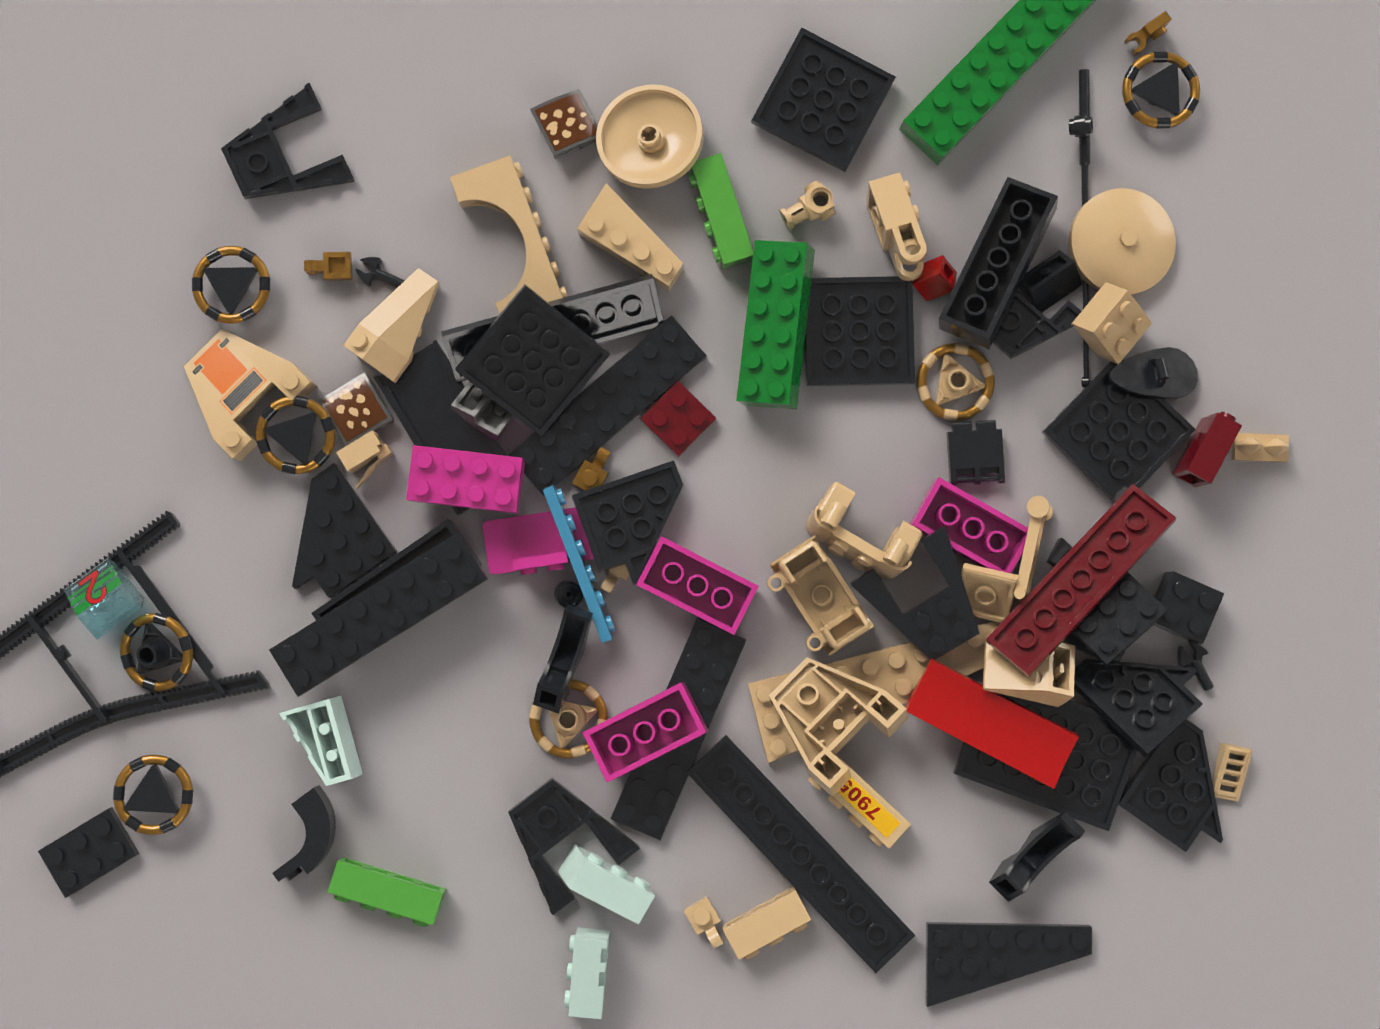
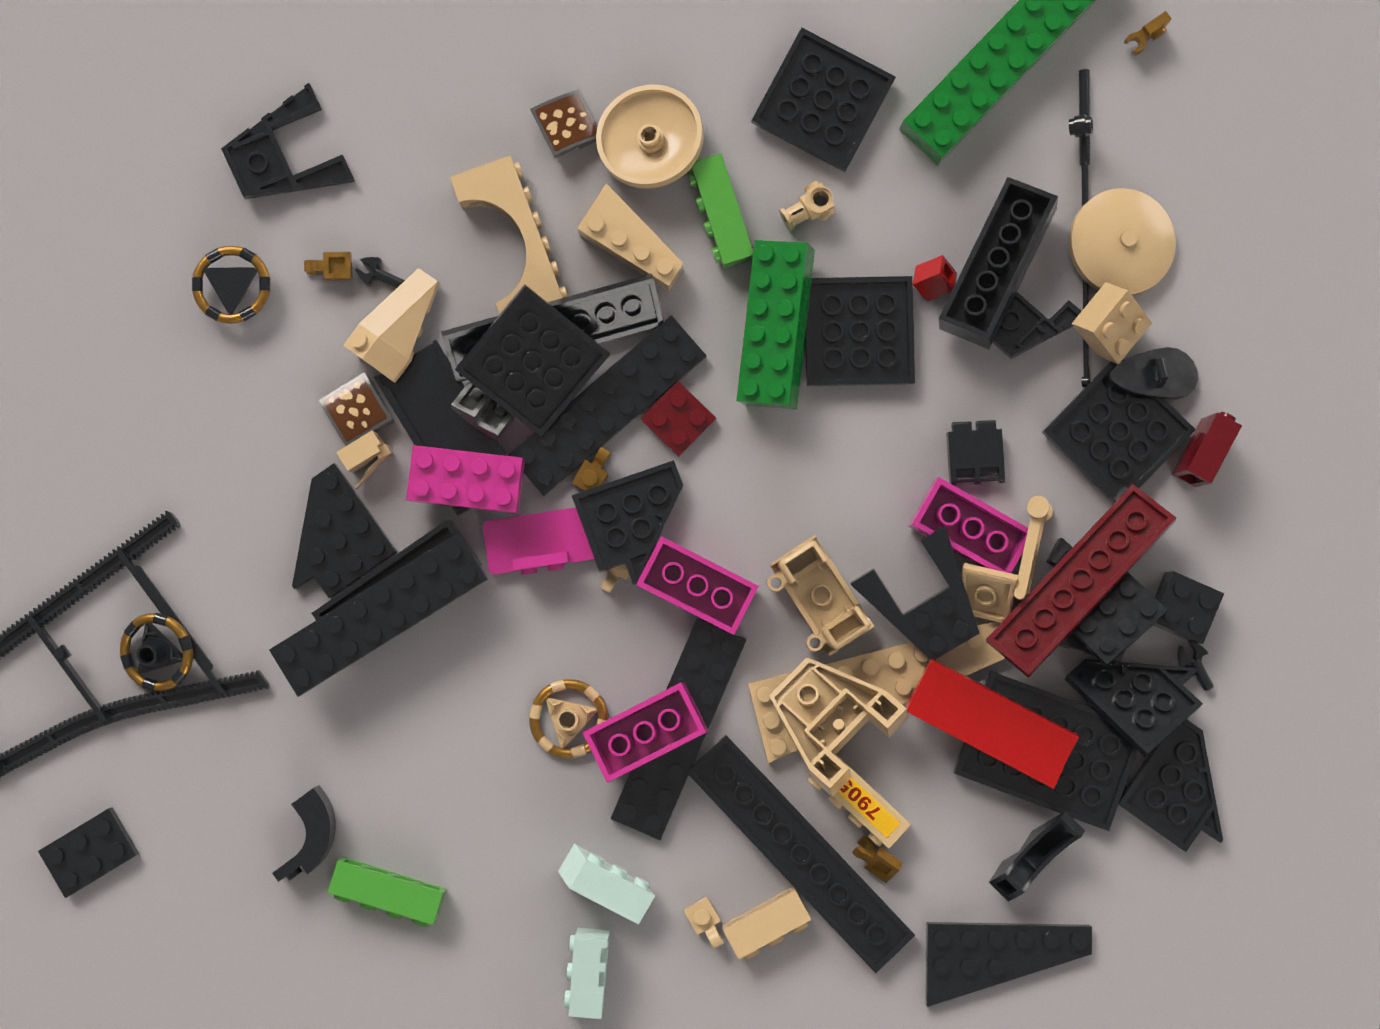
clear light blue slope [64,557,145,640] -> none
piece [113,755,194,835] -> none
tan wedge [184,329,317,461] -> none
piece [256,396,335,475] -> none
light aqua wedge [279,696,363,786] -> none
black wing [508,777,640,915] -> none
black arch [533,604,593,714] -> none
dark azure plate [543,484,616,643] -> none
black tile [554,580,583,608] -> none
tan container [806,482,923,579] -> none
tan brick [866,172,927,281] -> none
tan piece [917,343,995,421] -> none
tan slope [983,639,1075,707] -> none
black panel [1019,250,1082,313] -> none
piece [1122,51,1200,129] -> none
tan slope [1212,742,1252,801] -> none
tan tile [1231,433,1289,463] -> none
none -> pearl gold plate [852,836,903,883]

